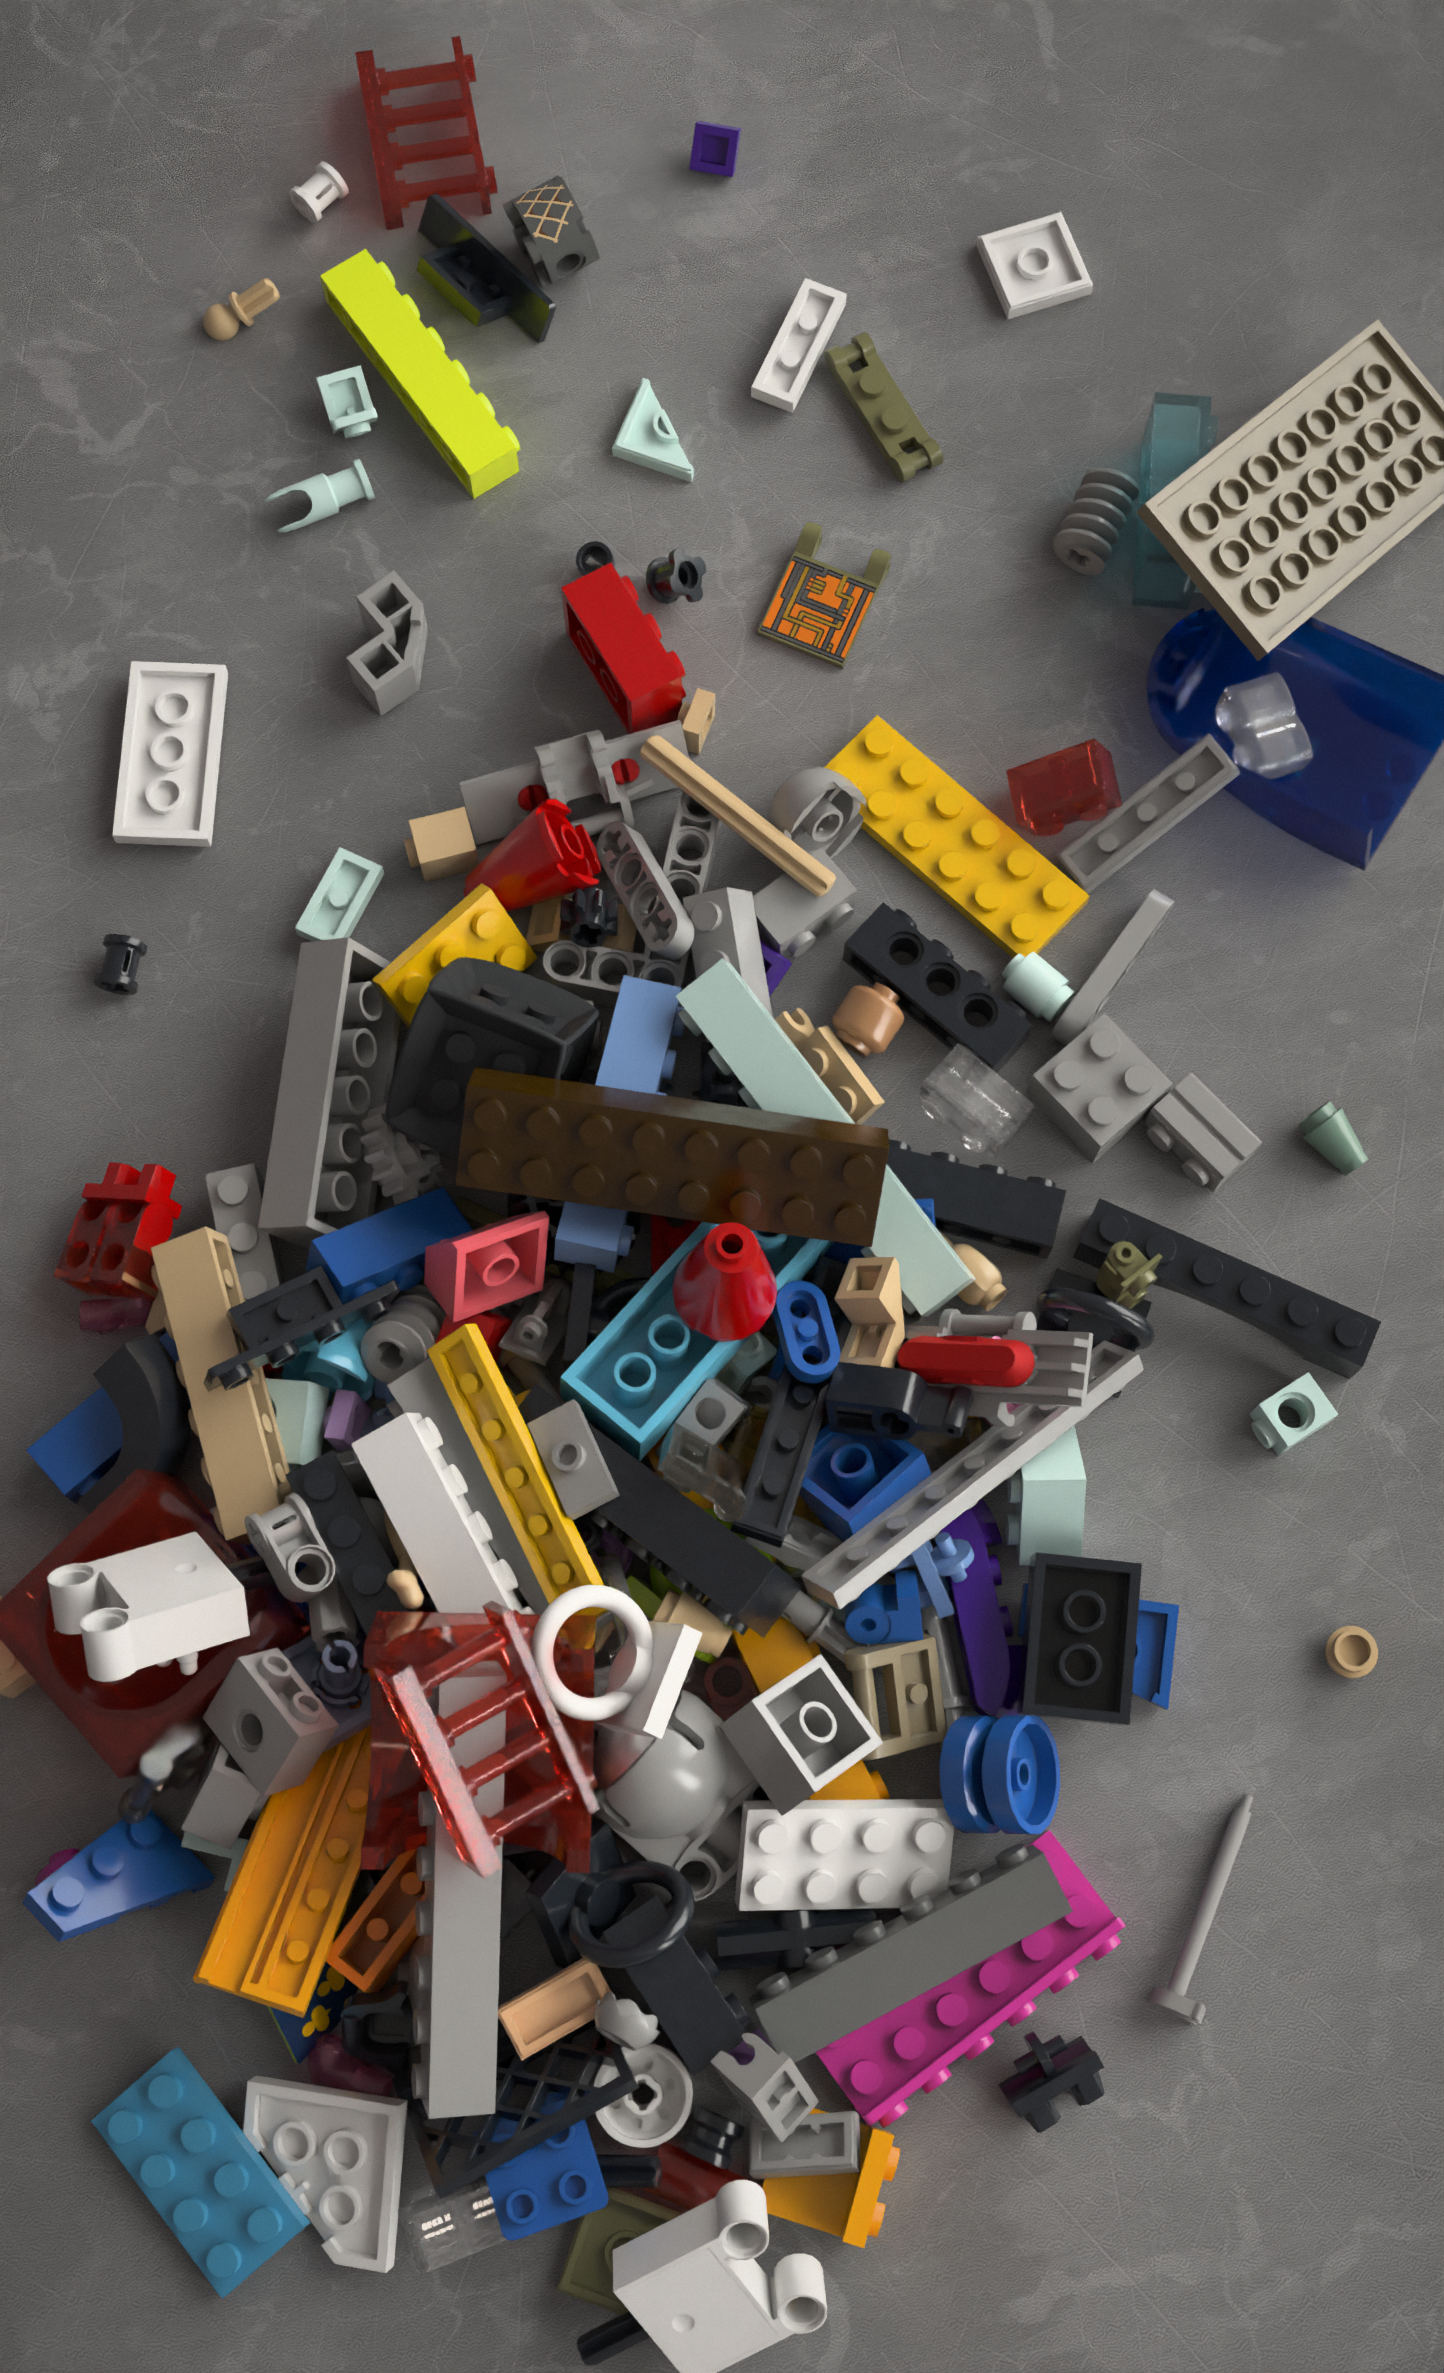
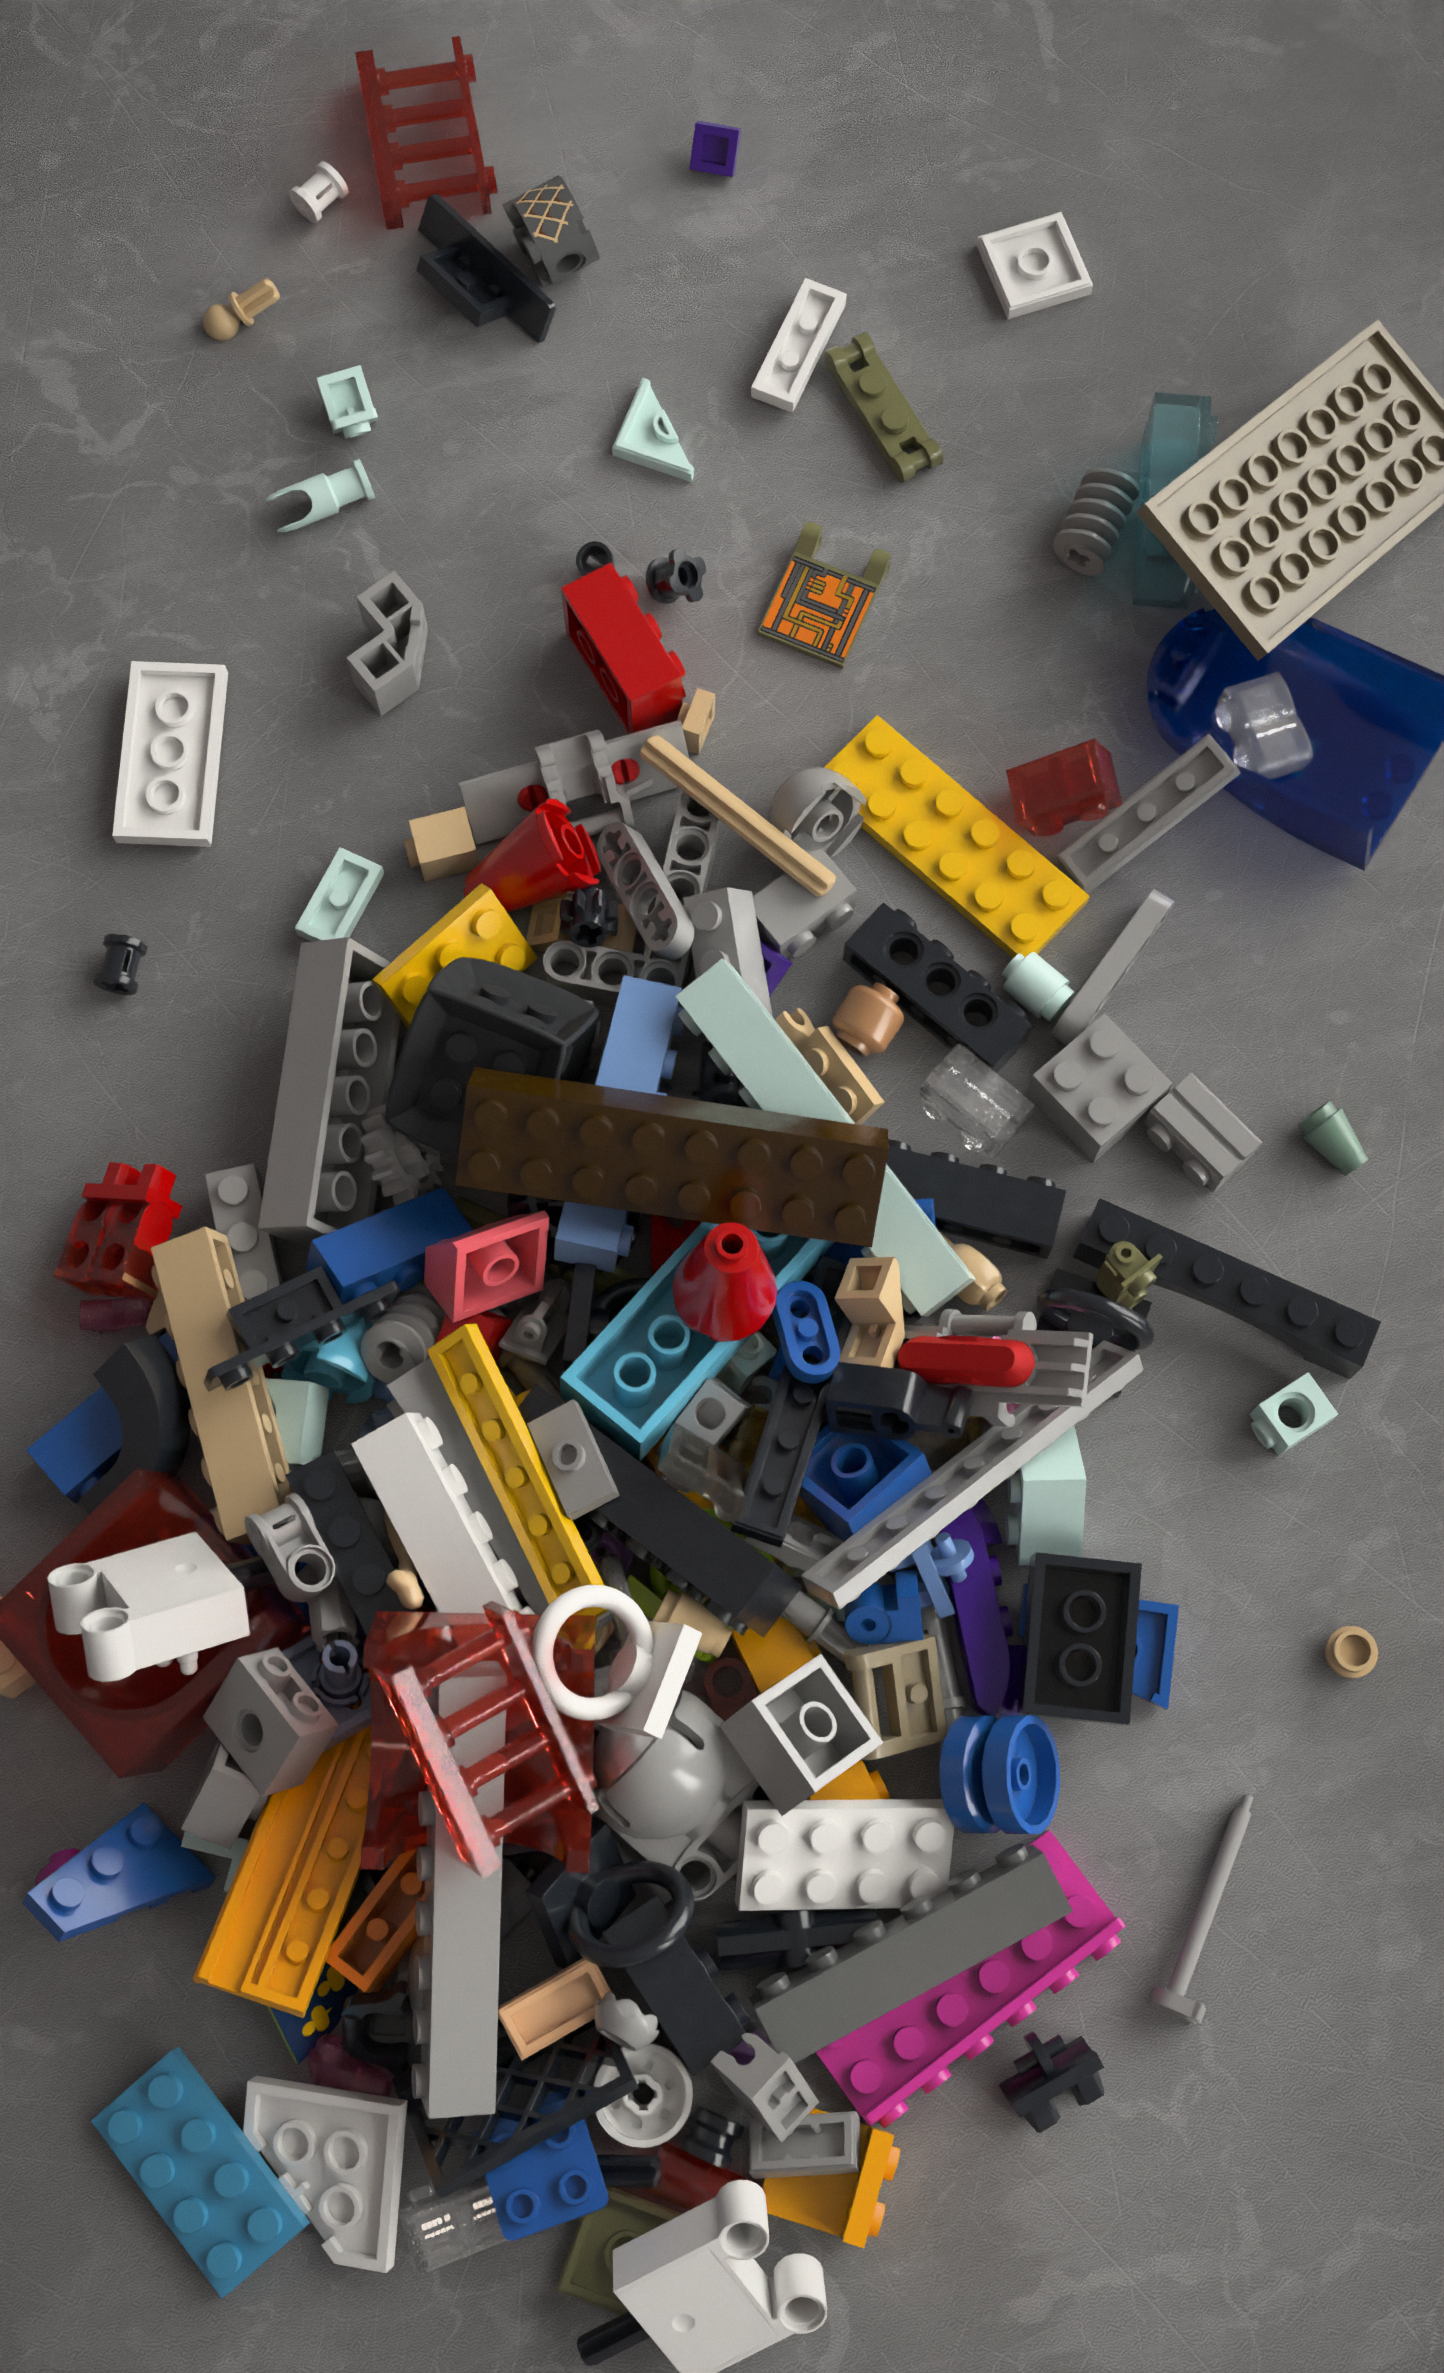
clear smoke plate [117,1708,215,1824] -> none
neon yellow brick [320,249,520,499] -> none
lavender plate [323,1389,371,1451] -> none

